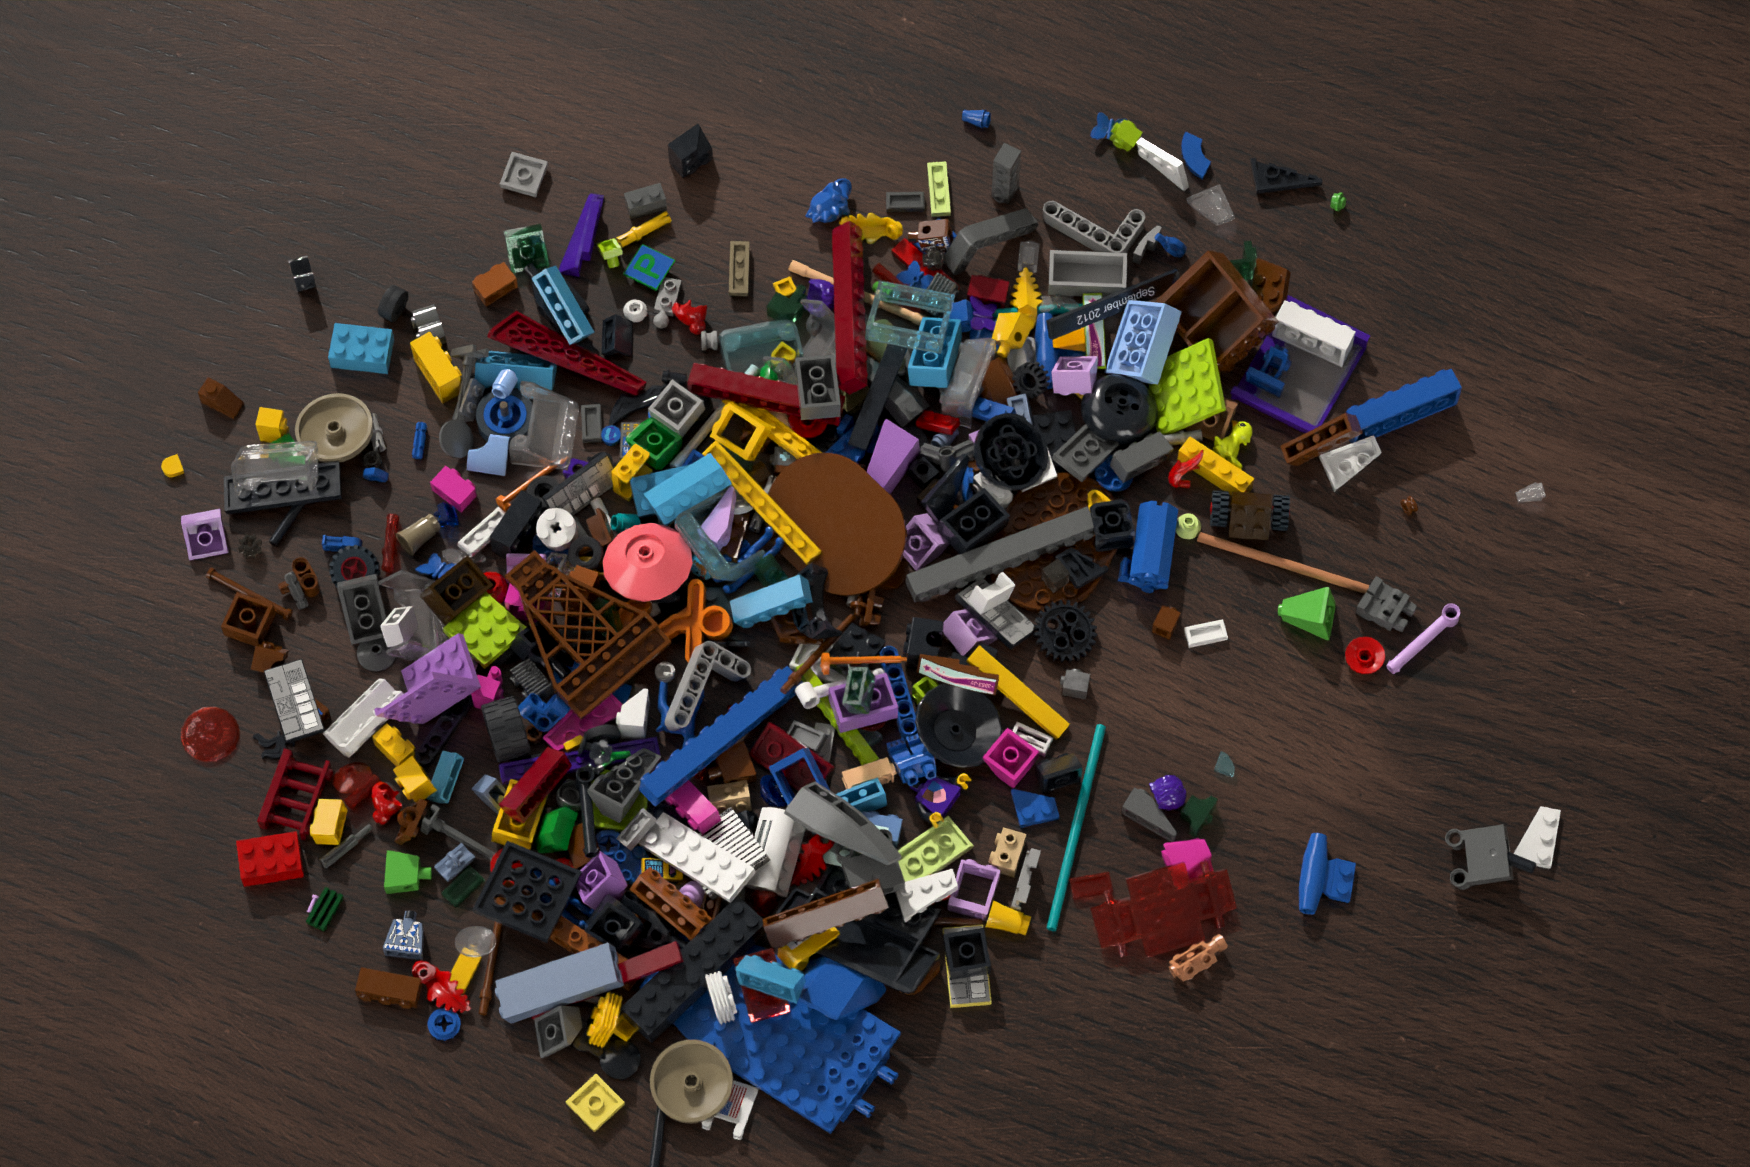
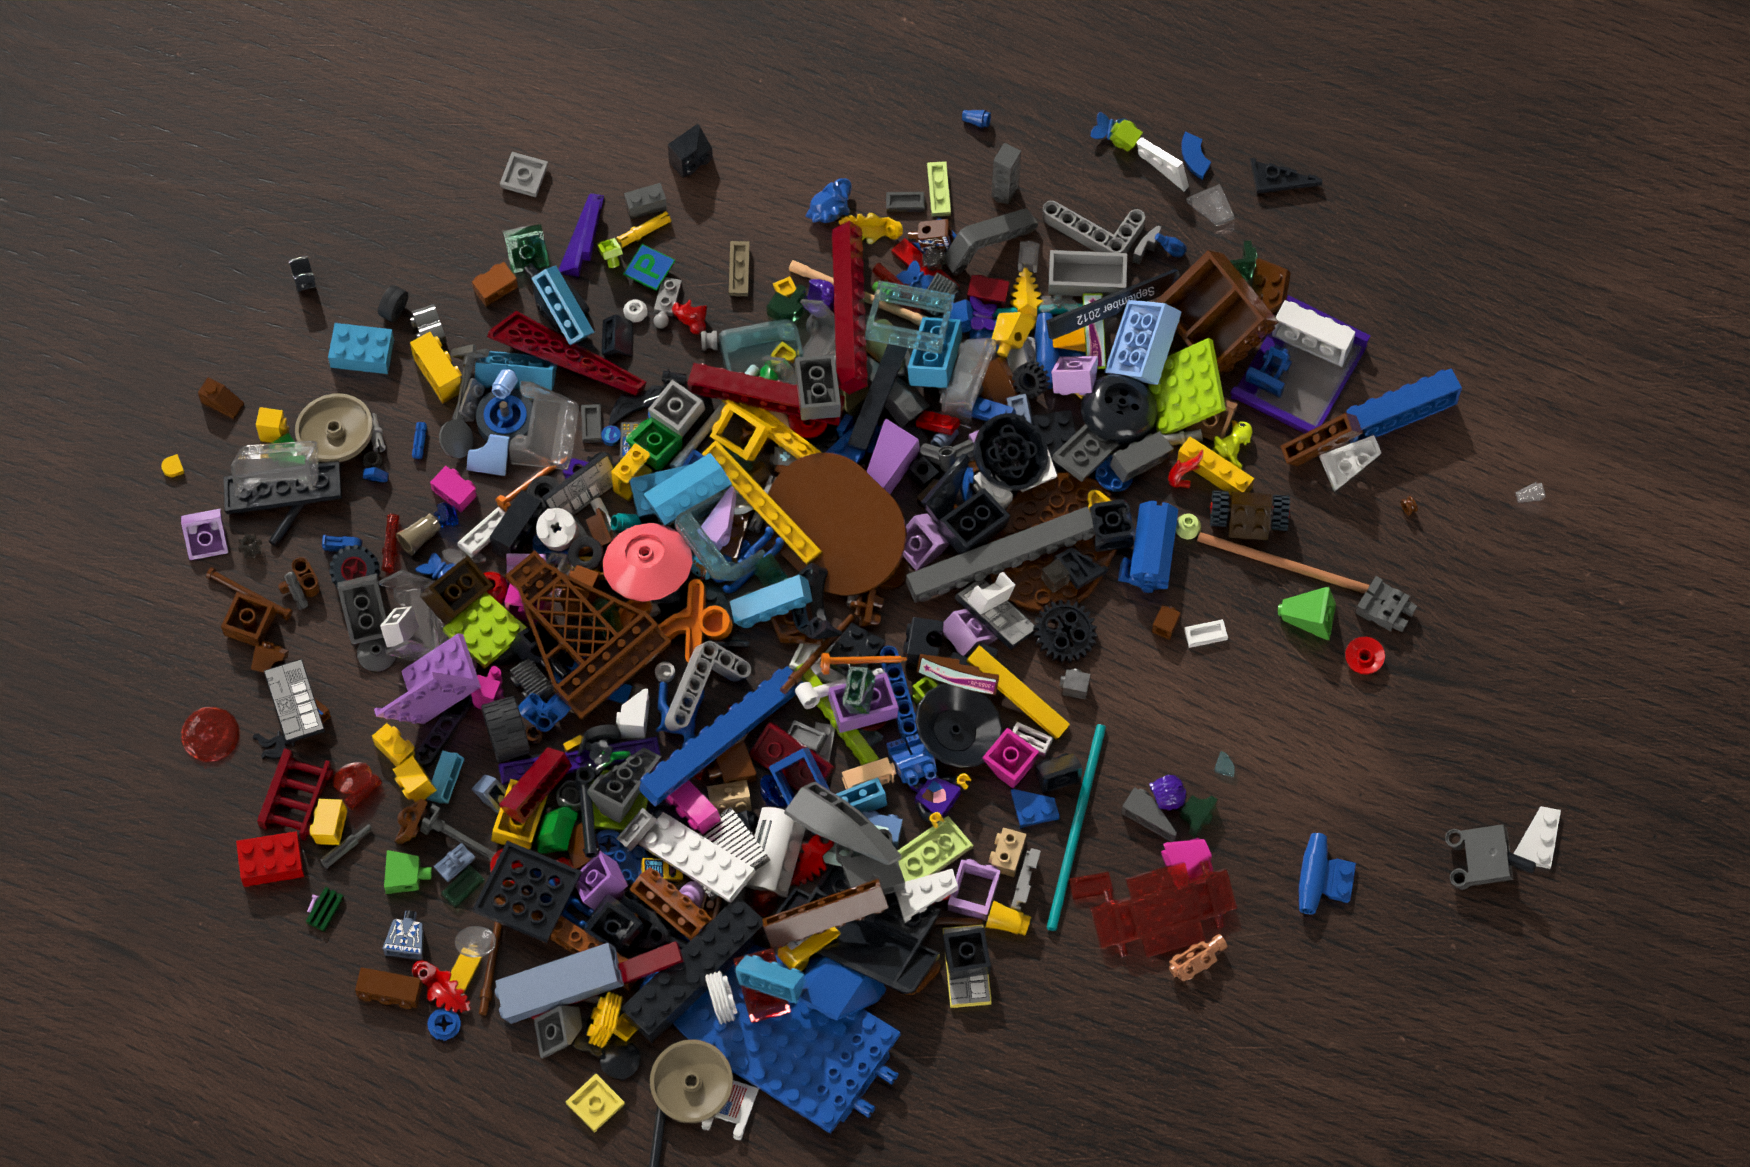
white brick [323,679,404,758] -> none
red piece [371,782,403,825] -> none
dark pink wing [543,694,623,751] -> none
bright green plate [1331,192,1346,212] -> none
lavender piece [1386,604,1460,674] -> none

